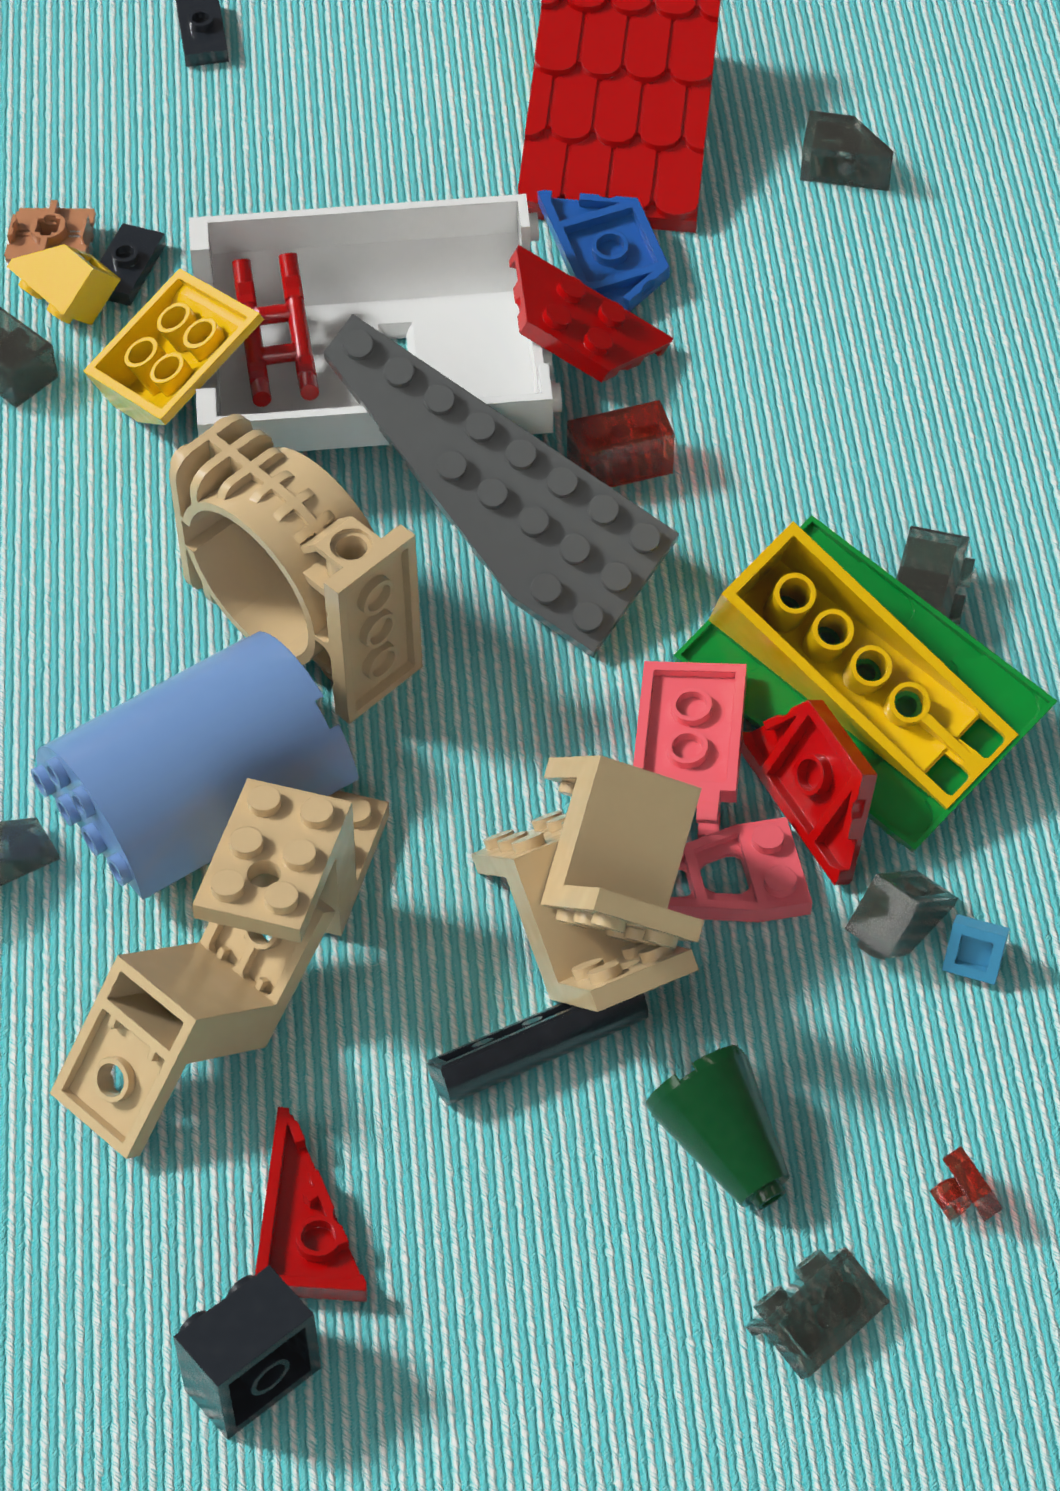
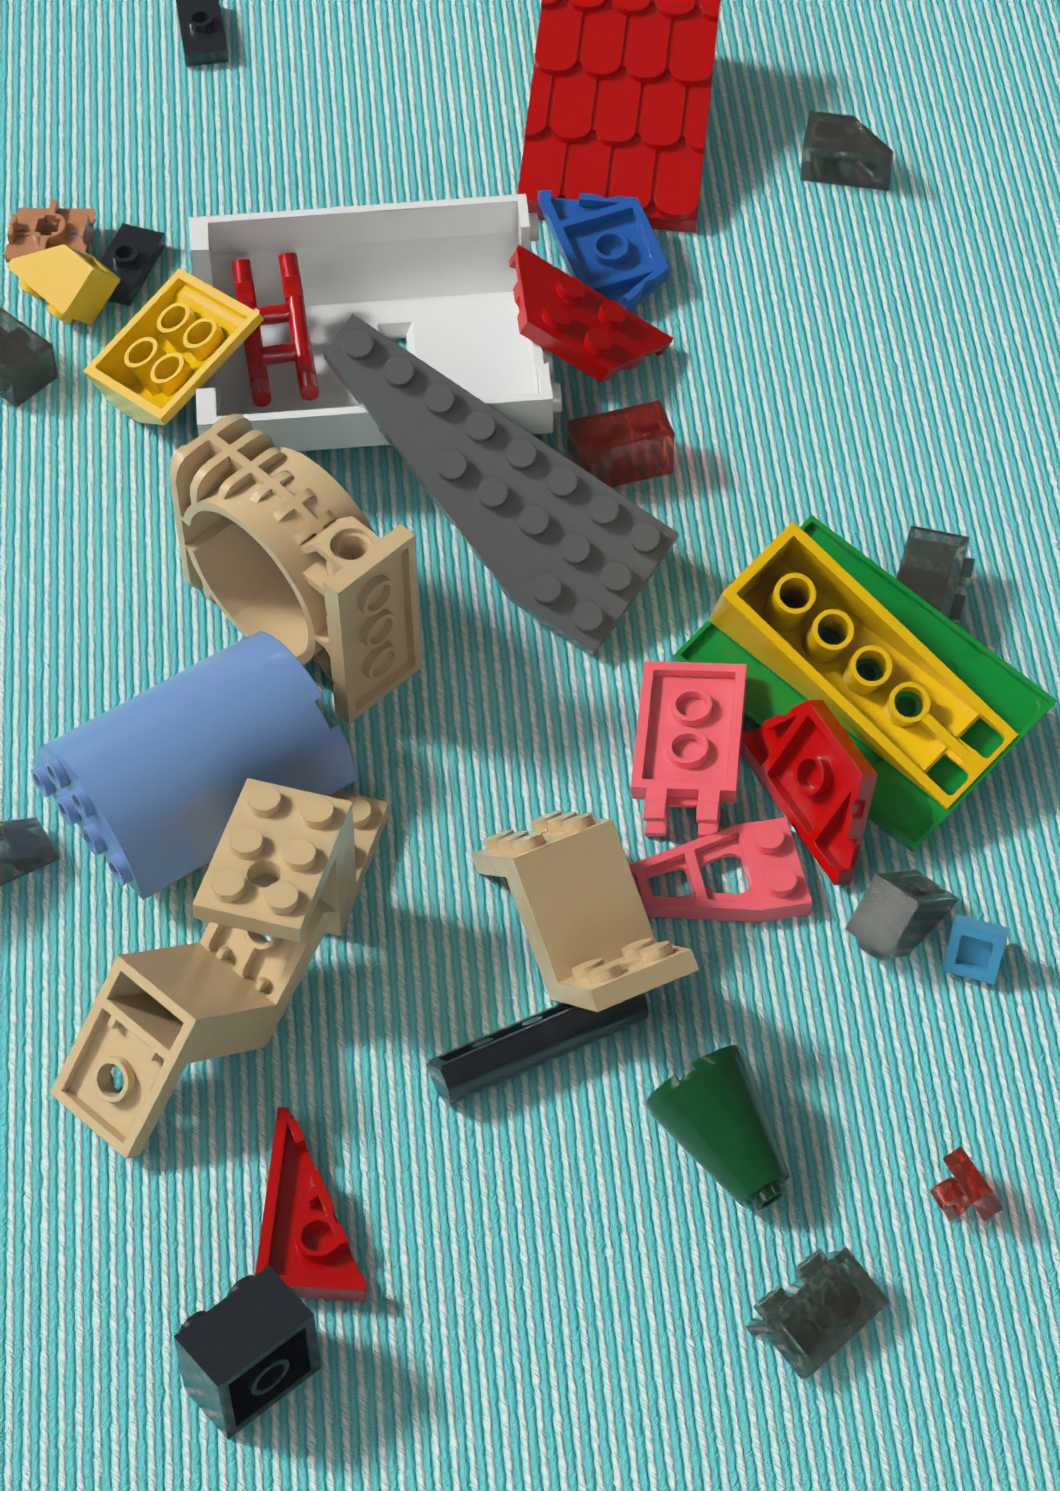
tan bracket [540,755,705,949] -> none

